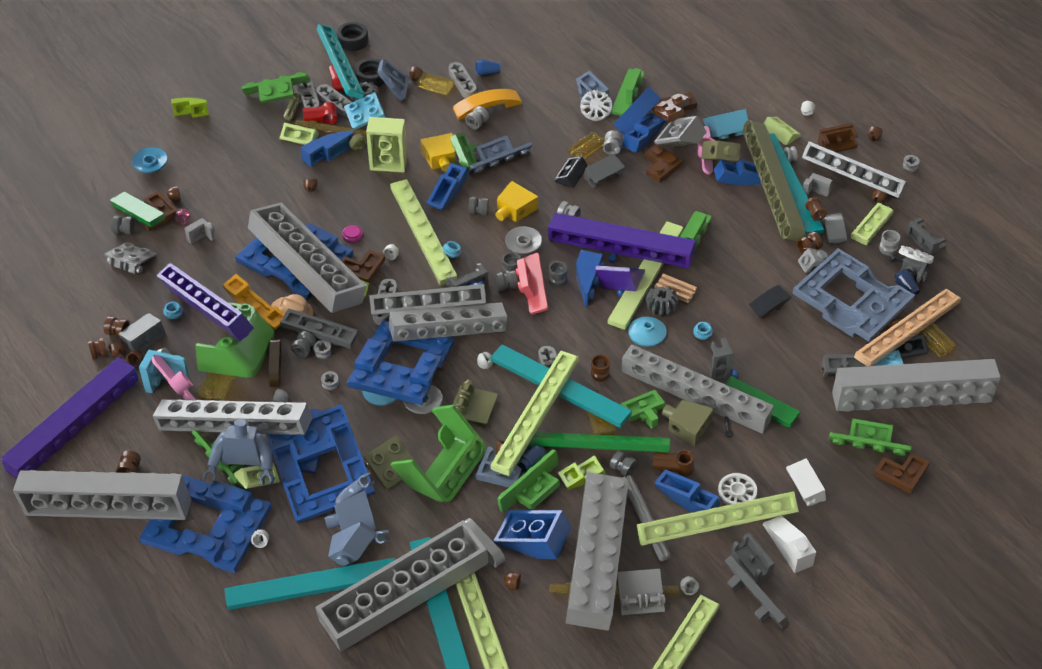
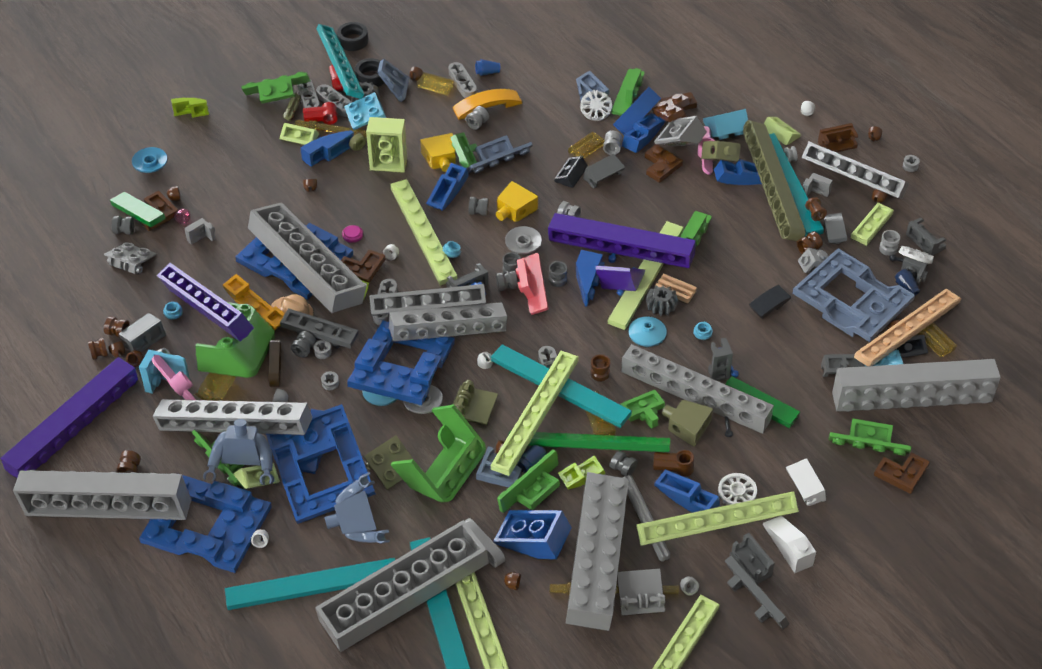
sand blue slope [328,522,376,566] -> none

